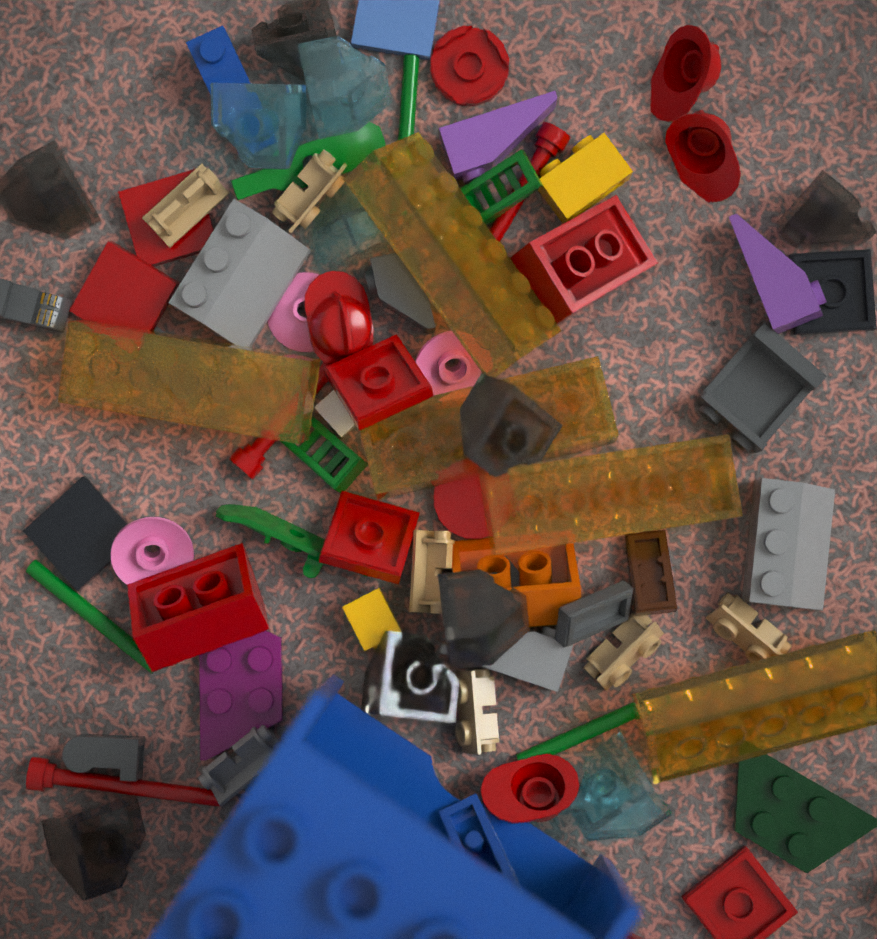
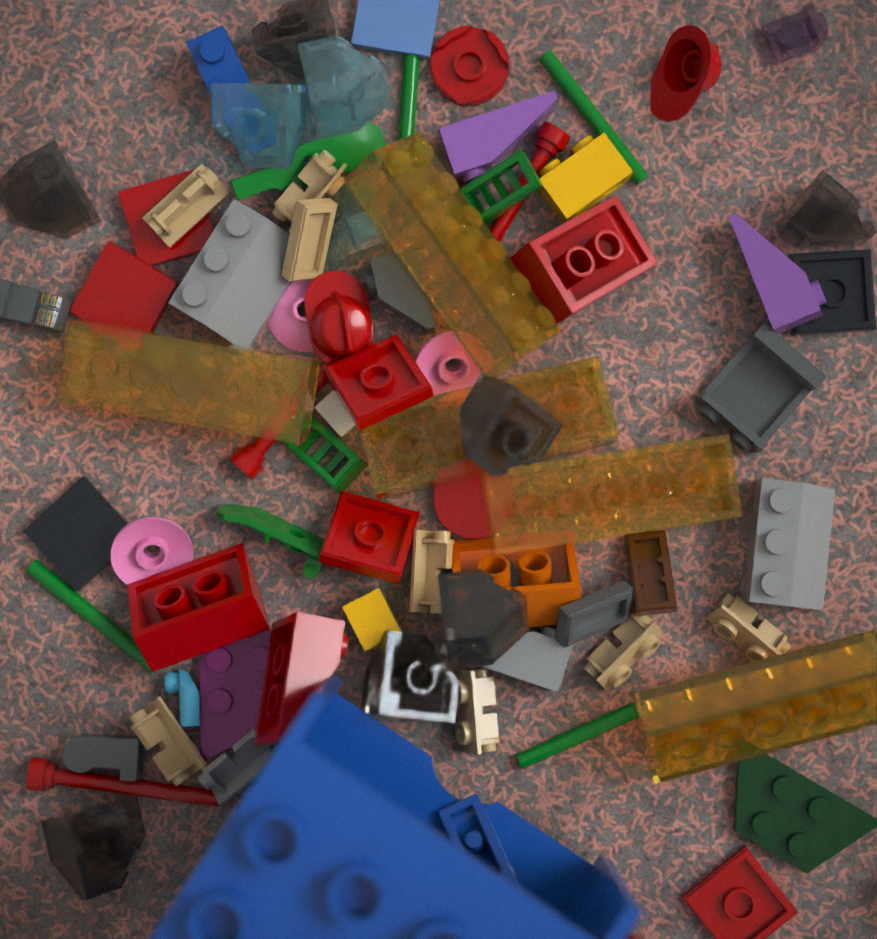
red piece [480,754,579,823] -> none
clear light blue slope [569,732,674,841] -> none
red piece [665,110,741,202] -> none
none -> tan hinge [129,697,207,786]
none -> medium azure arm [164,669,201,727]
none -> slope [254,612,348,747]
none -> tan tile [281,198,338,282]
none -> green bar [539,50,649,186]
none -> clear purple bracket [761,2,828,66]

